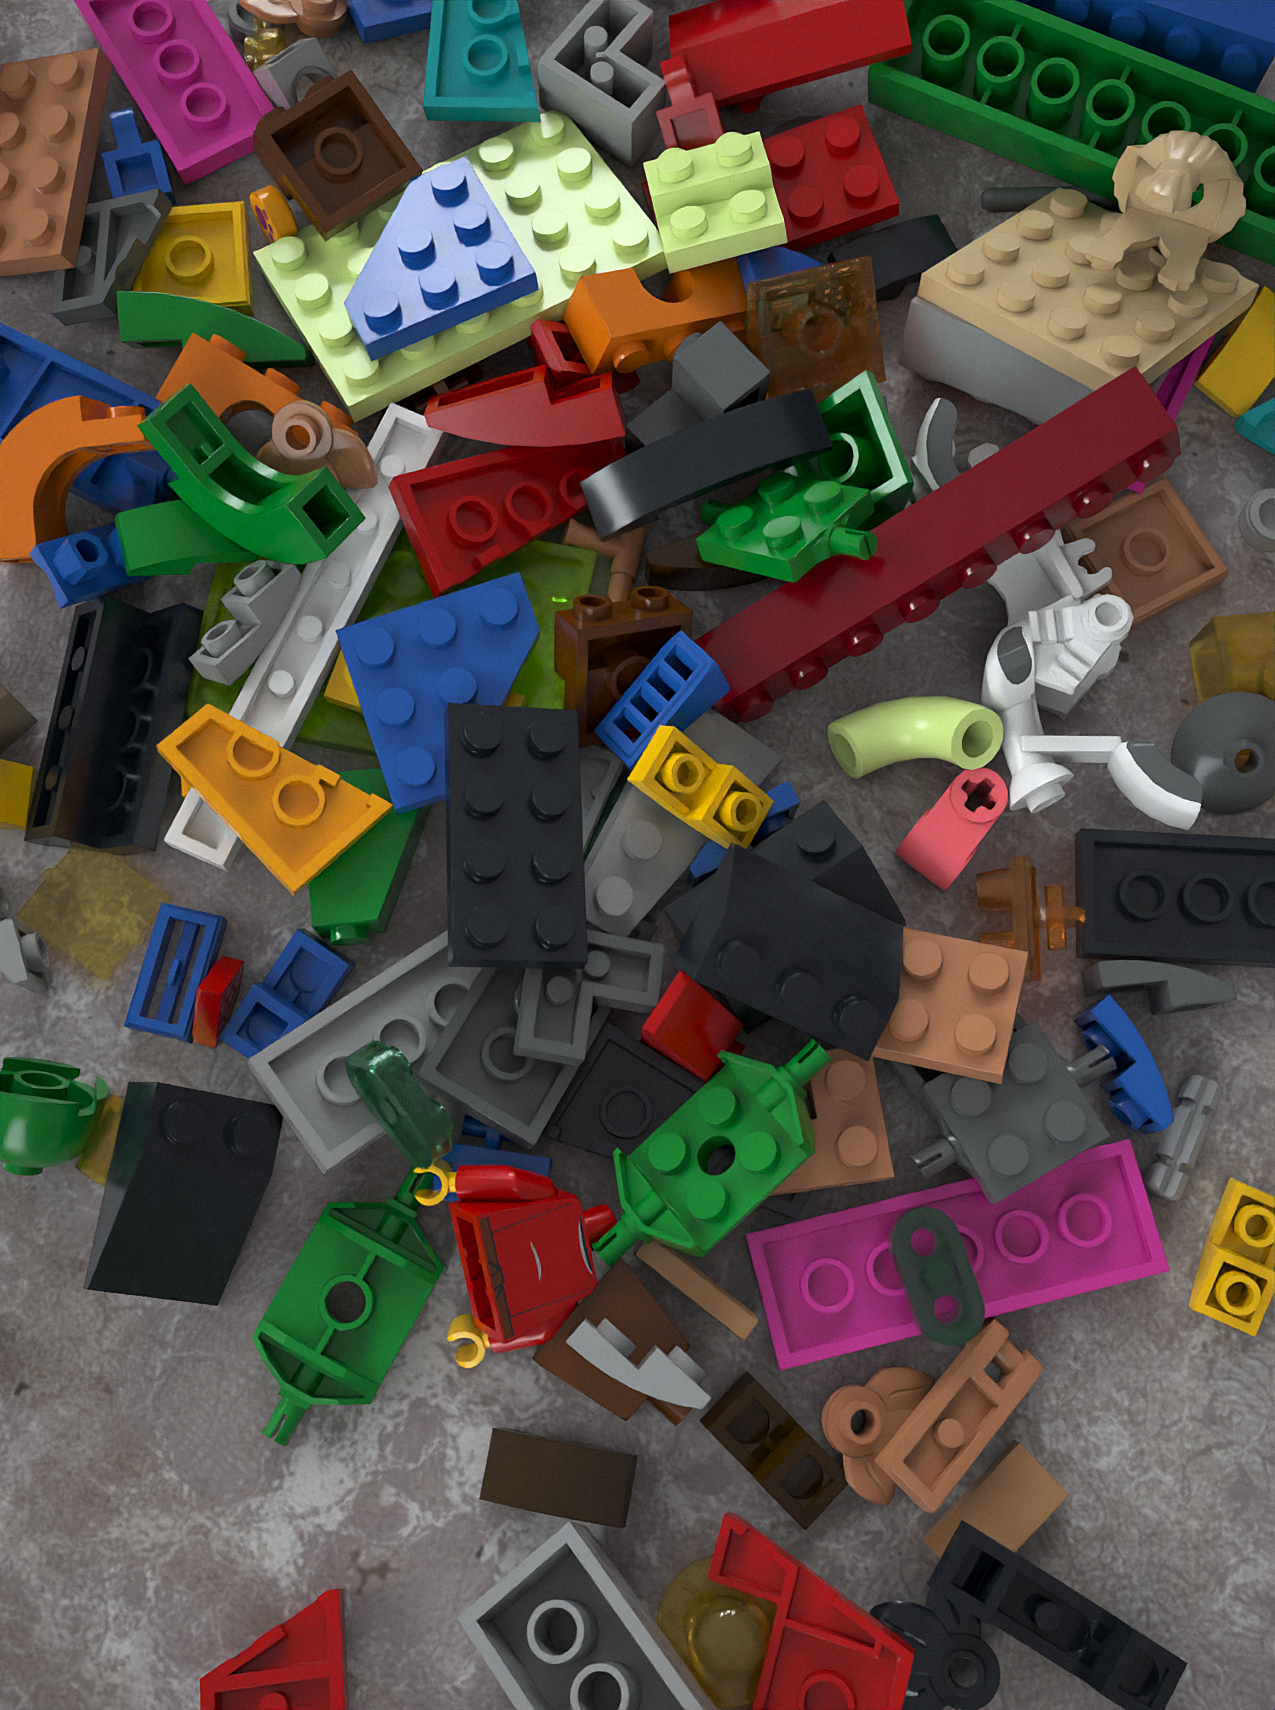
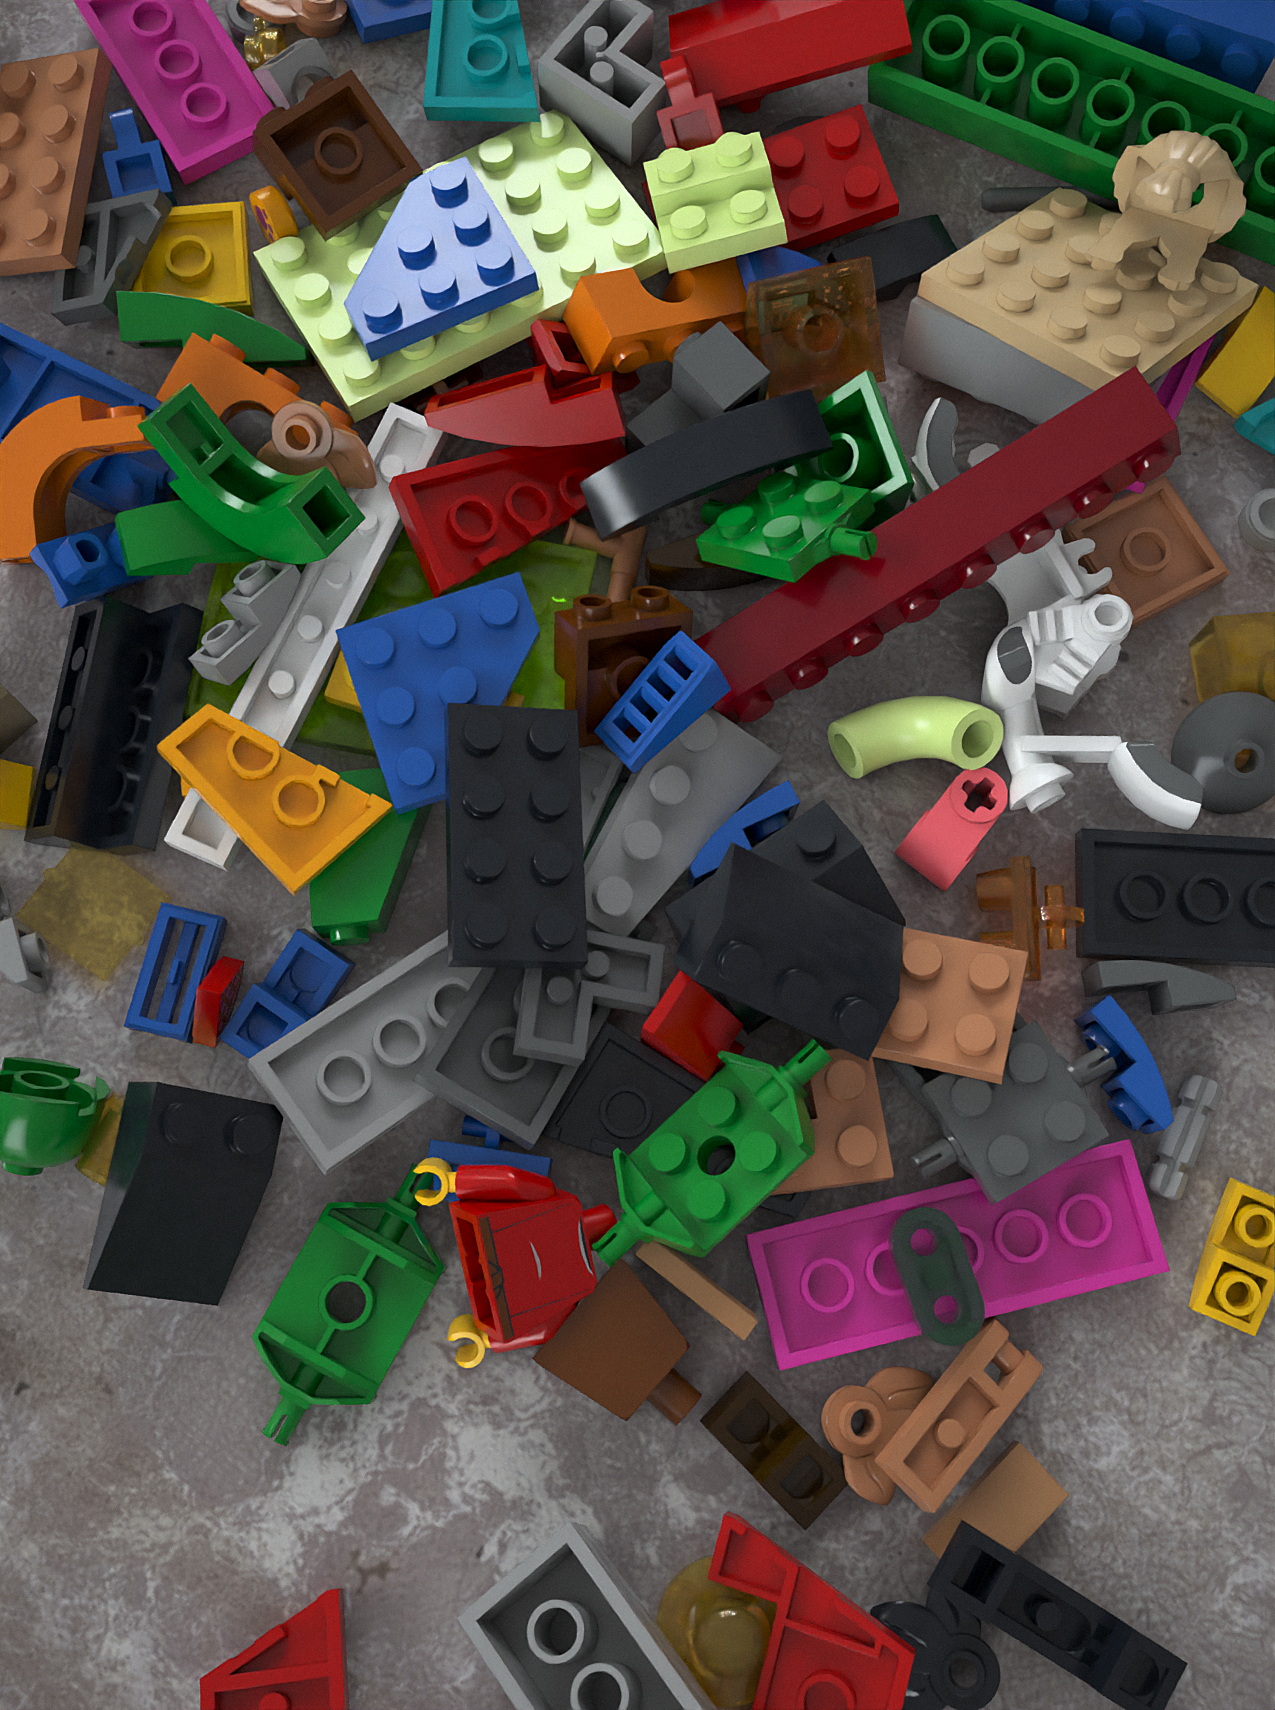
clear green plate [345,1040,454,1169] -> none
dark brown slope [479,1428,638,1528] -> none
light grey slope [566,1318,711,1409] -> none
yellow slope [627,725,774,850] -> none

